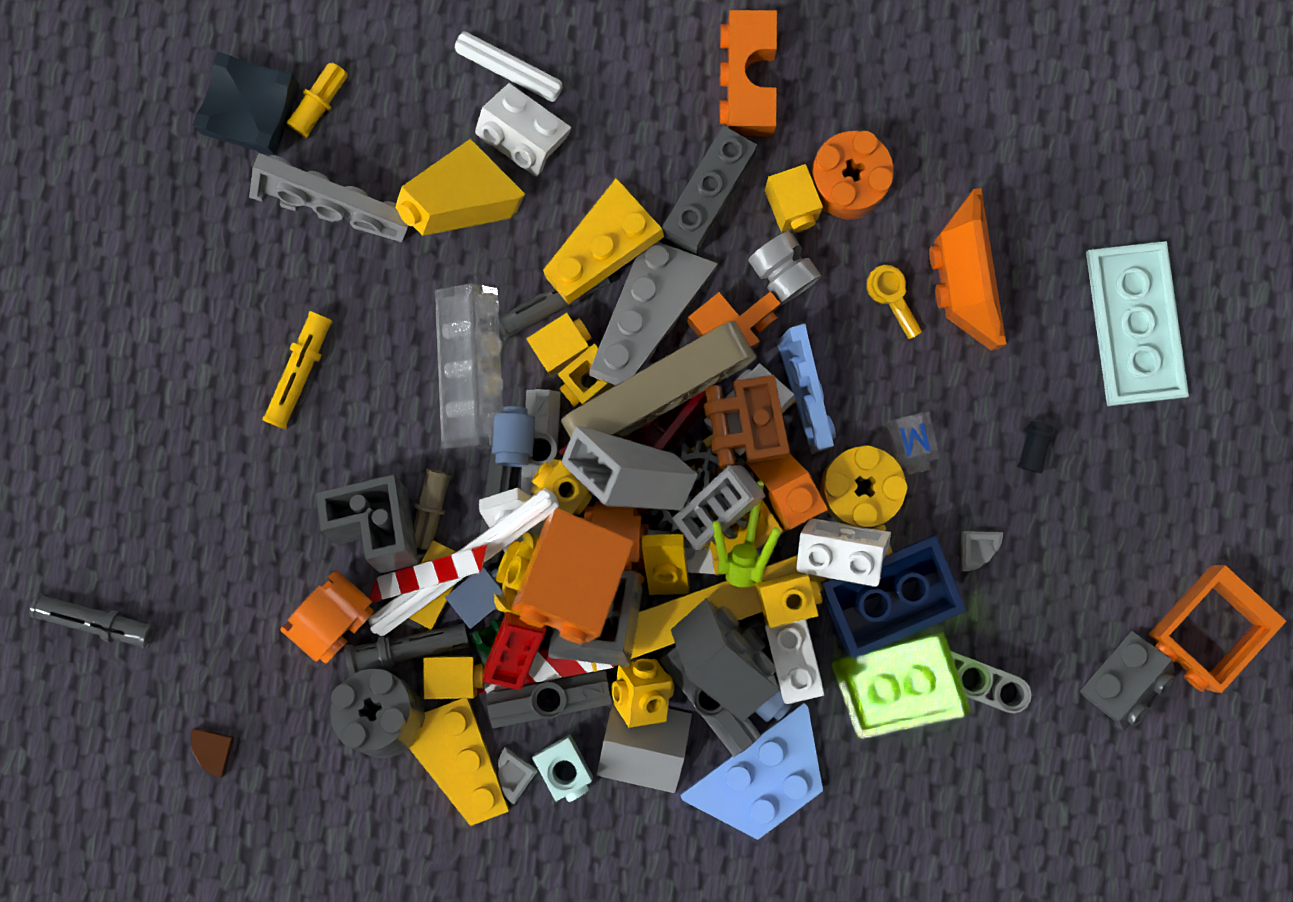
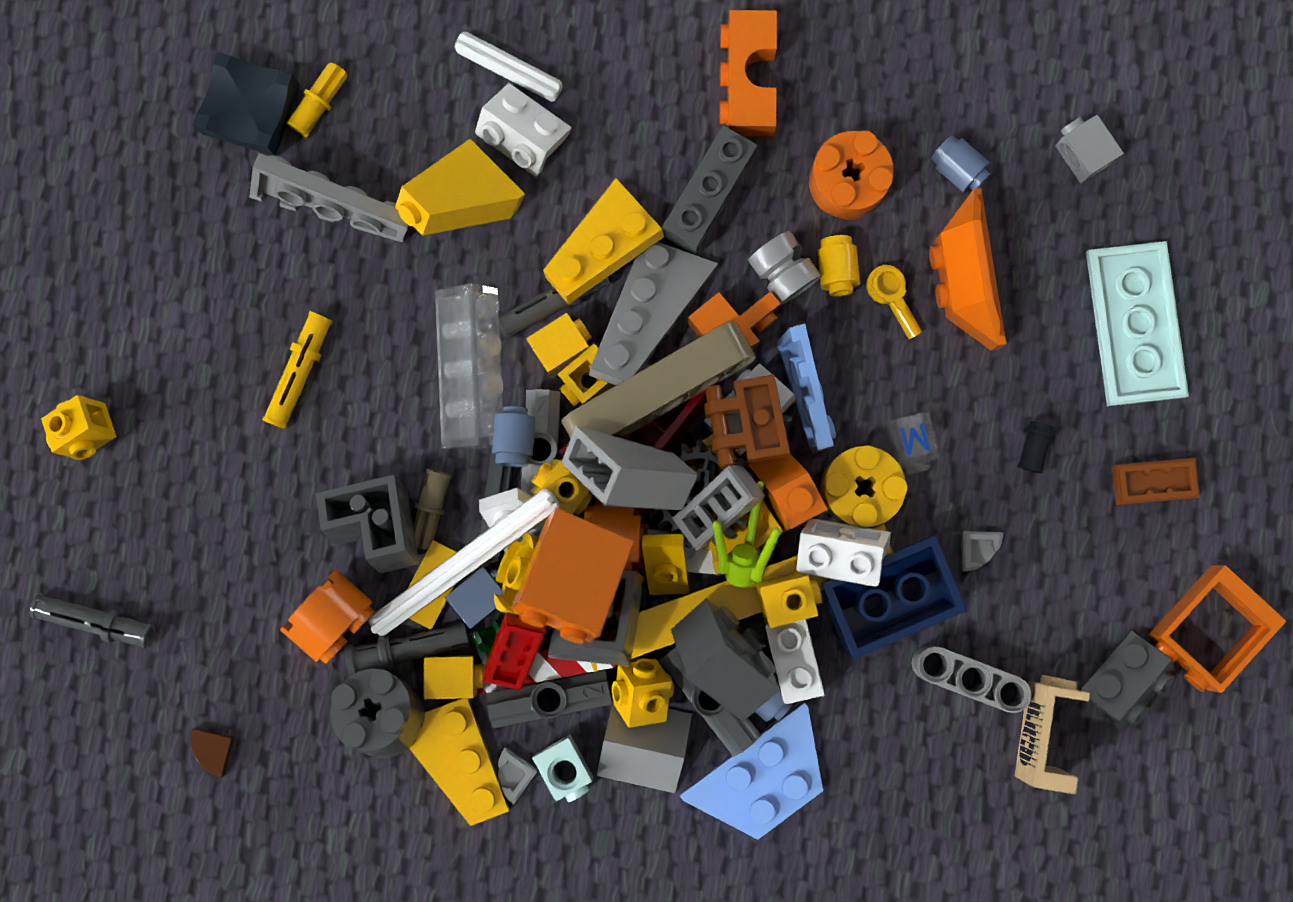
sticker [369,545,488,603] -> none
yellow brick [765,164,823,232] -> none
clear neon green plate [832,632,971,739] -> none
none -> yellow brick [41,394,116,460]
none -> yellow brick [817,235,861,296]
none -> sand blue brick [931,135,991,193]
none -> tan panel [1015,675,1090,794]
none -> light grey brick [1055,115,1124,183]
none -> dark orange plate [1112,458,1200,505]

